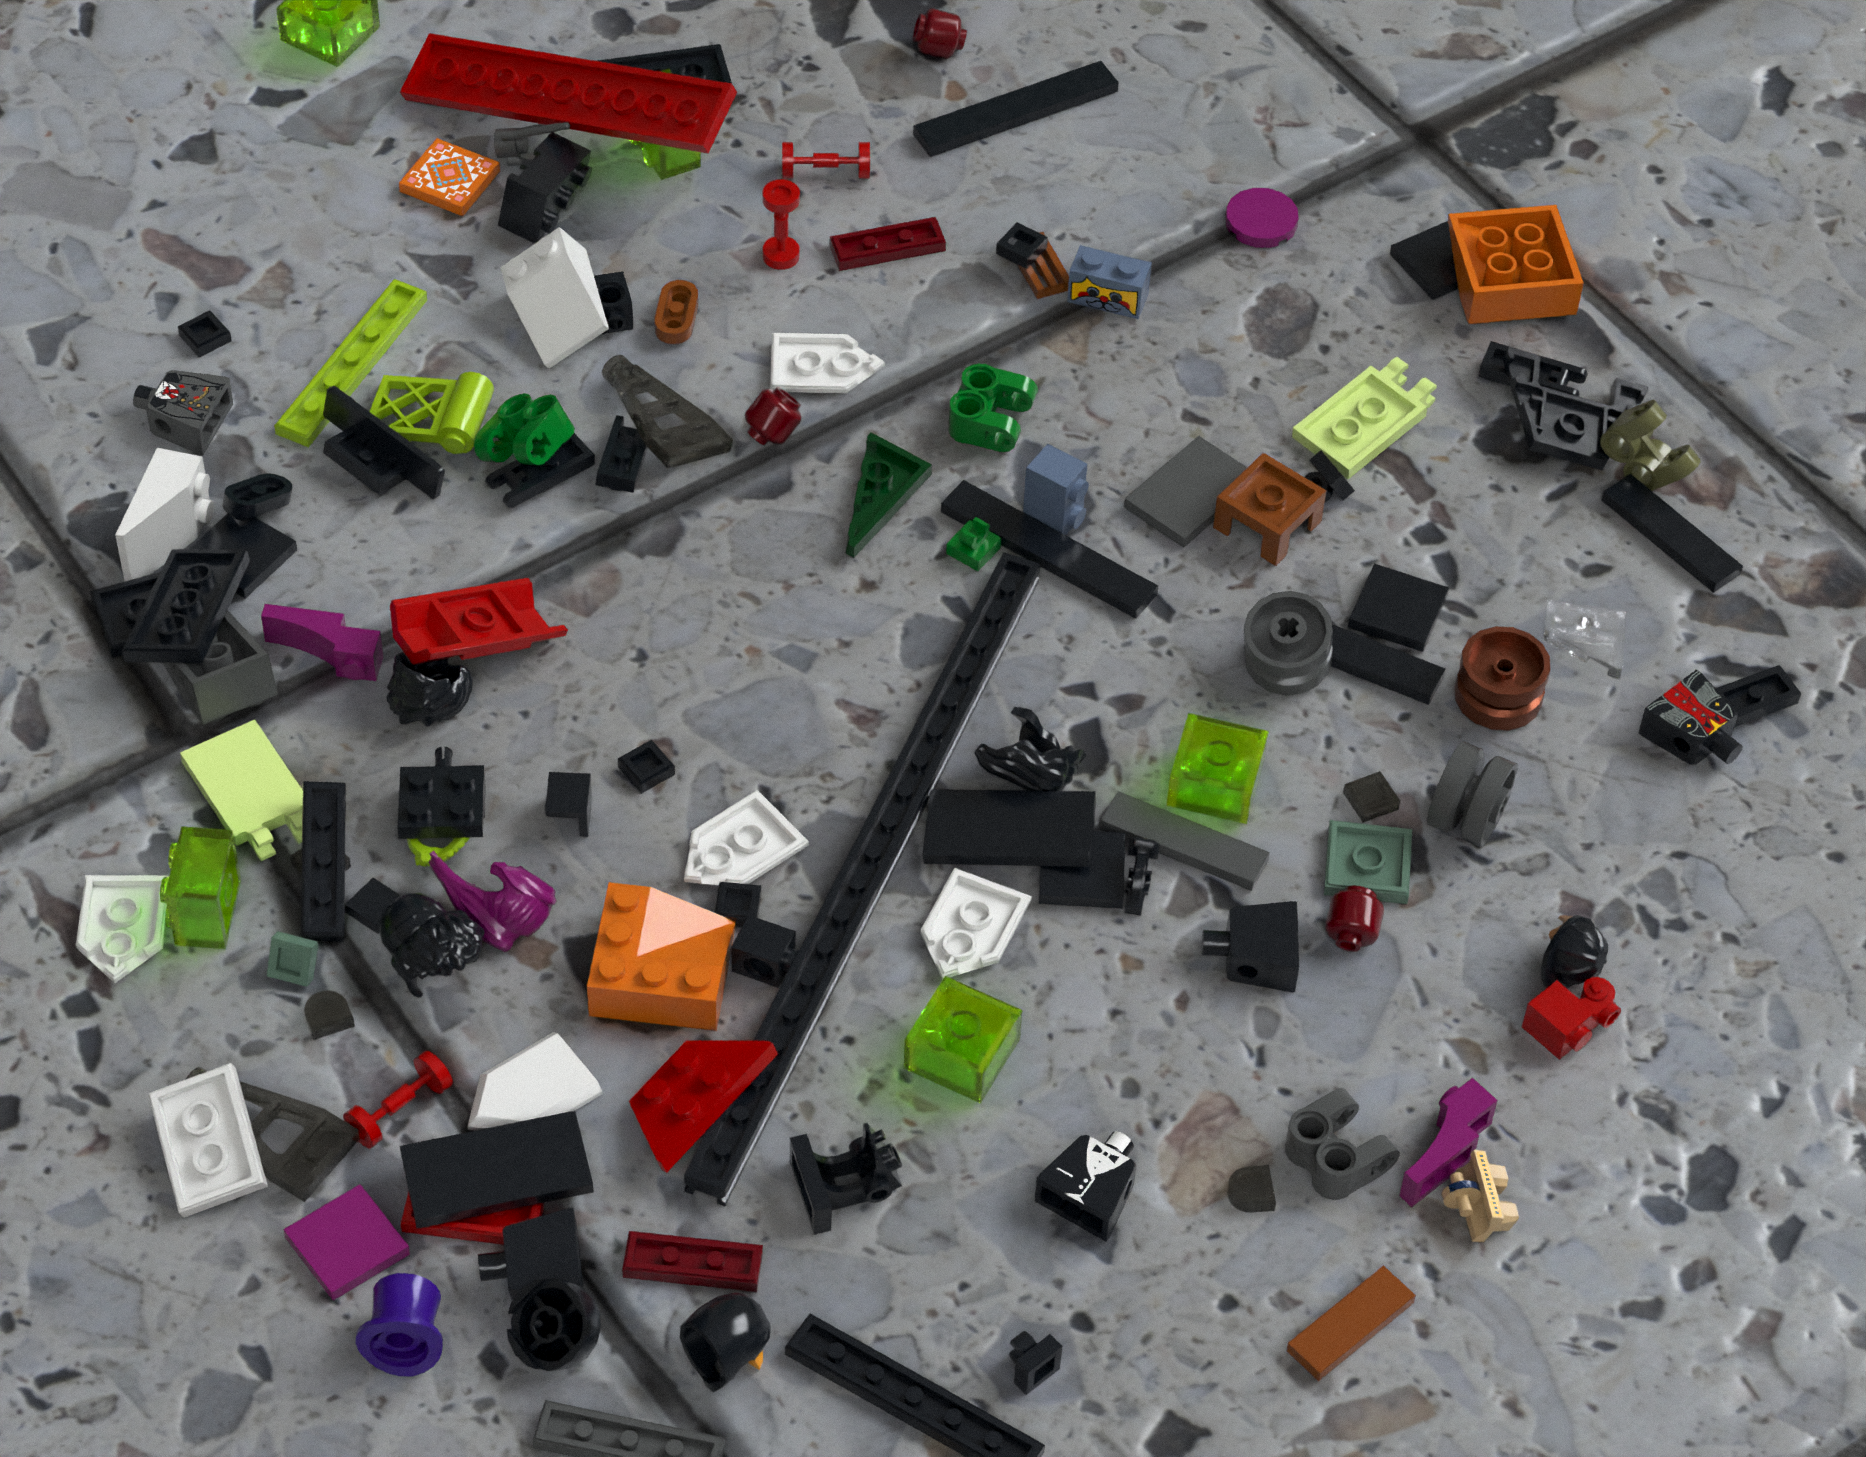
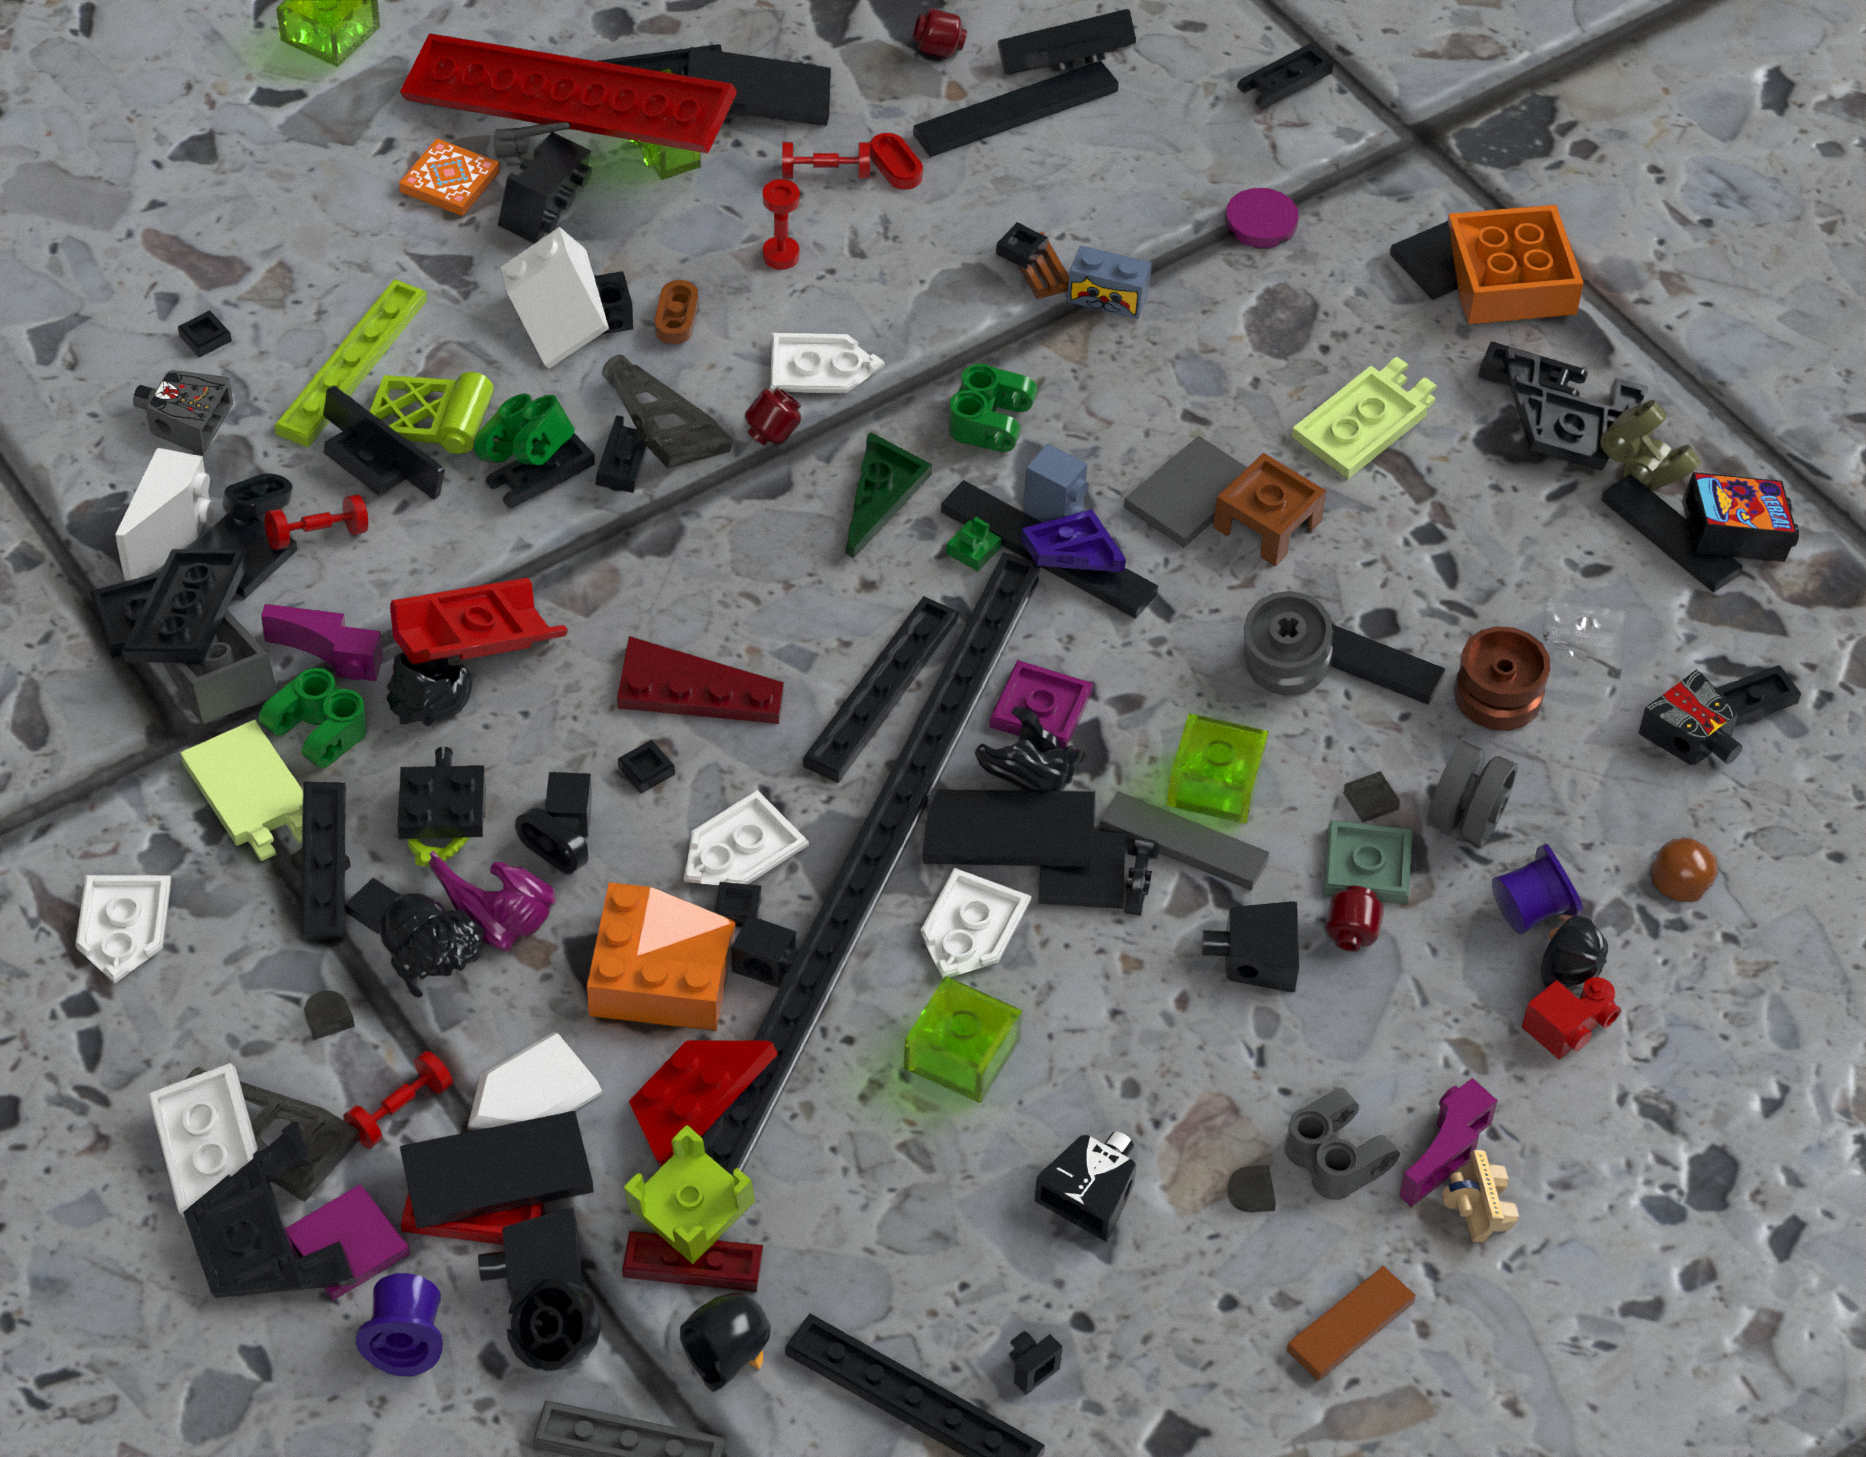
clear neon green brick [160,826,241,950] -> none
sand green tile [267,931,319,987] -> none
black tile [790,1123,902,1235] -> none
dark red tile [829,217,946,271] -> none
black tile [1305,450,1355,502] -> none
black tile [1348,563,1449,652] -> none
none -> black wing [183,1121,357,1298]
none -> green piece [259,668,367,768]
none -> red wheel [264,494,369,550]
none -> black plate [515,807,588,874]
none -> dark red wing [617,636,784,724]
none -> lime panel [623,1125,755,1264]
none -> black tile [687,47,831,126]
none -> black tile [803,596,958,783]
none -> red tile [870,133,923,189]
none -> magenta tile [989,660,1093,749]
none -> black bracket [998,9,1136,75]
none -> dark purple wing [1020,509,1126,572]
none -> black hinge [1237,43,1334,109]
none -> dark purple piece [1492,843,1583,935]
none -> dark orange hair [1650,837,1718,902]
none -> brick [1682,472,1799,562]

